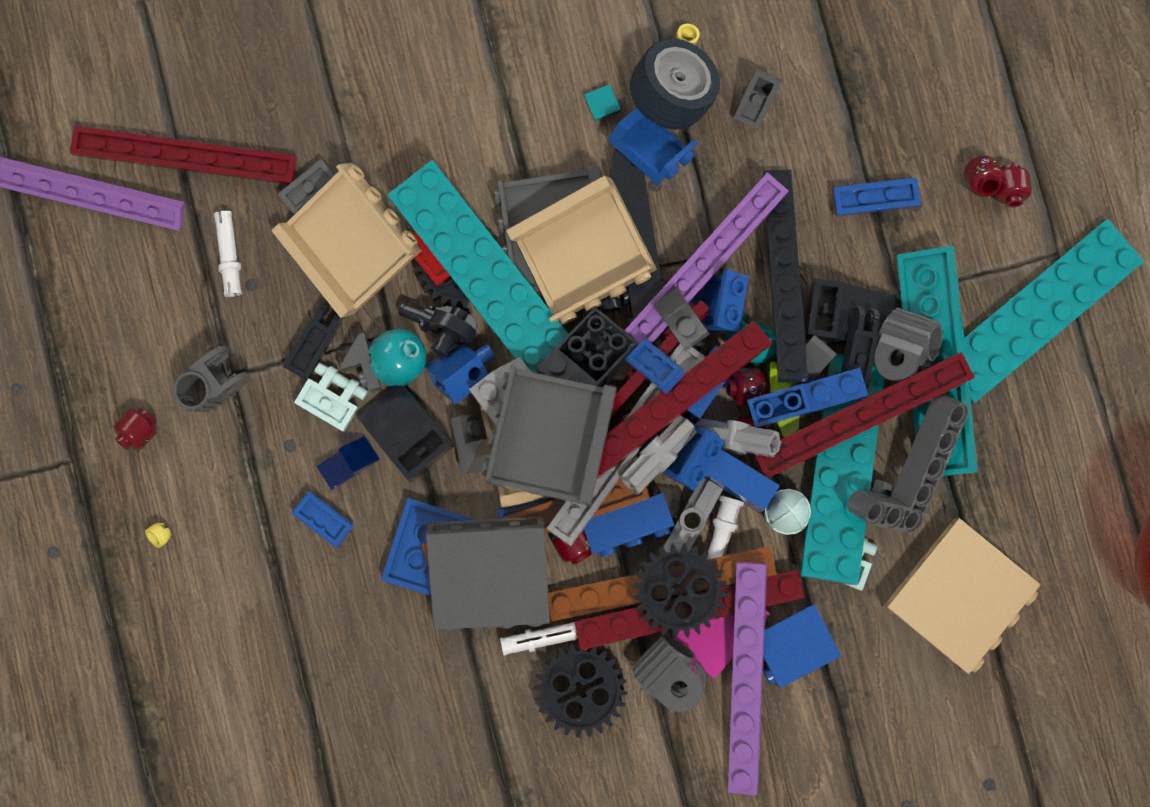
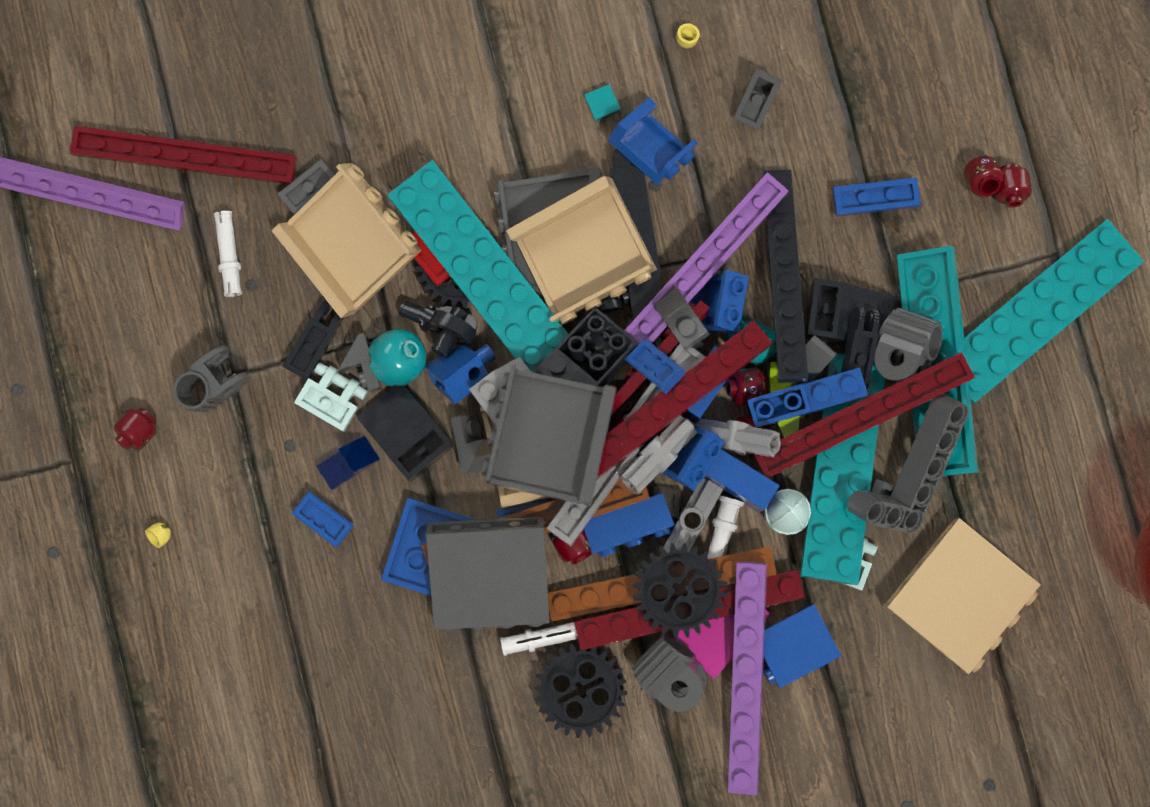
black wheel [629,38,720,130] -> none

